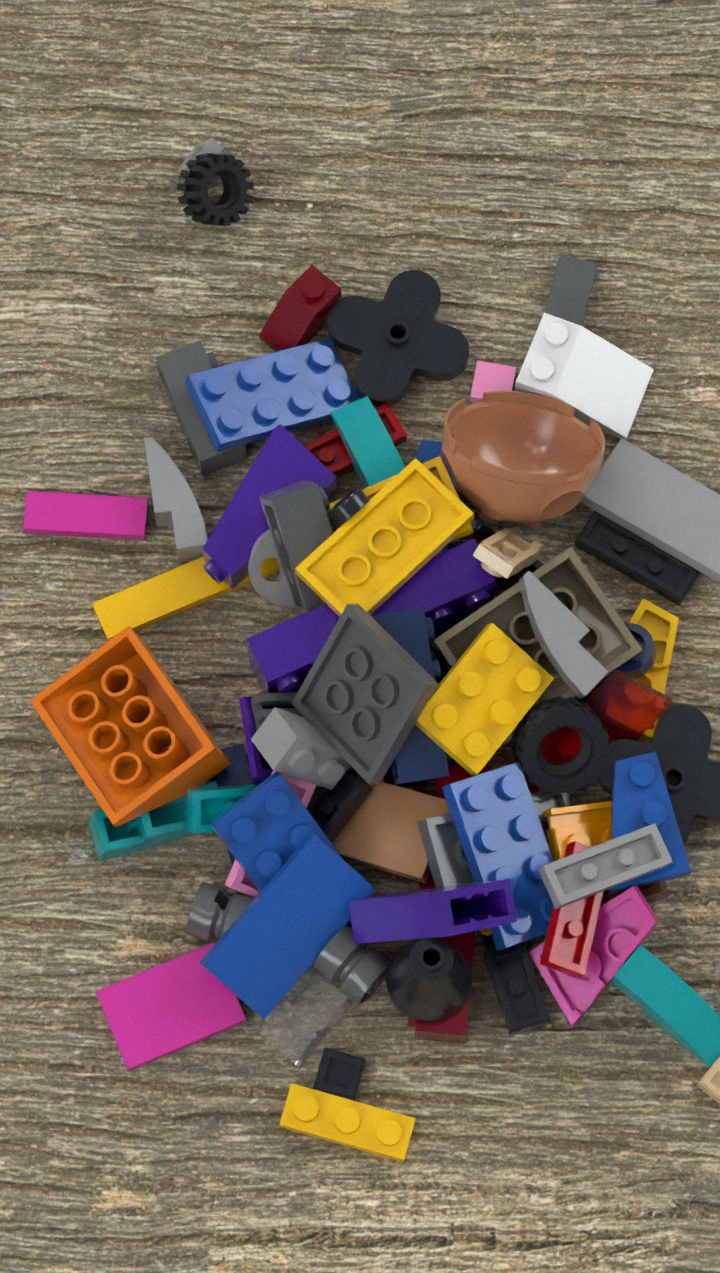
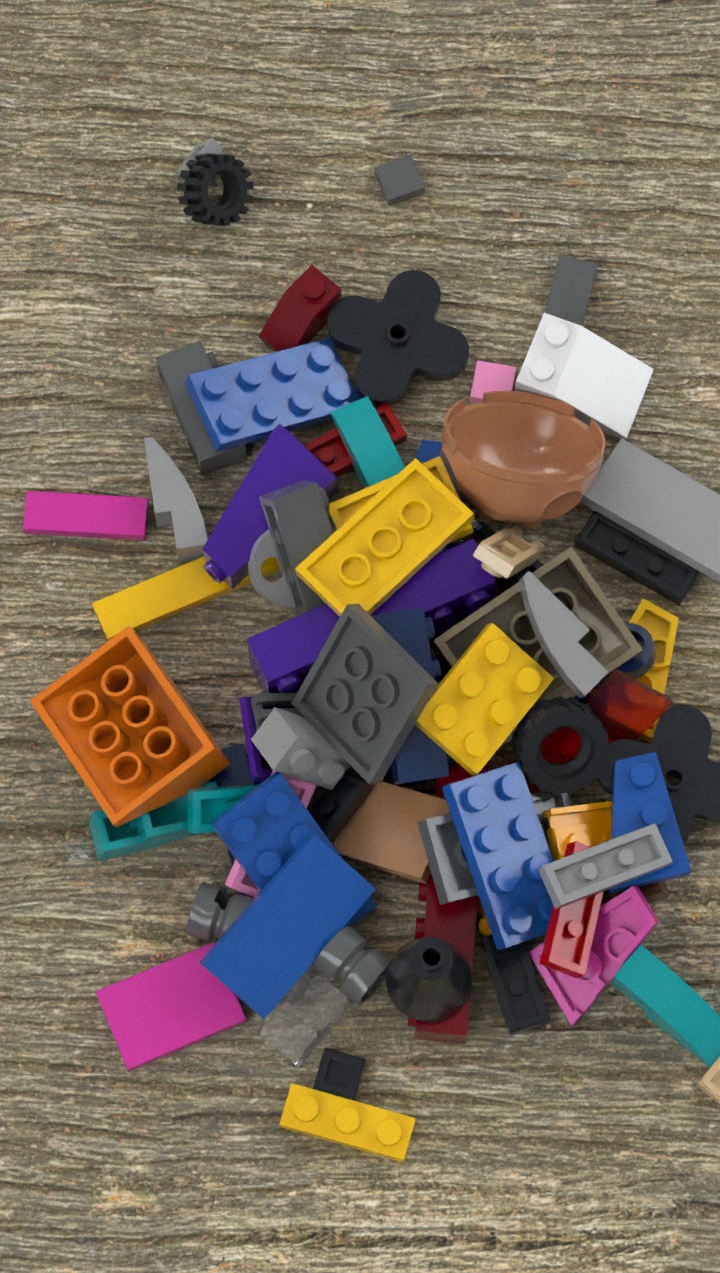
black tile [328,488,369,526] -> none
dark purple slope [348,879,517,944] -> none
none -> dark grey tile [374,154,425,206]

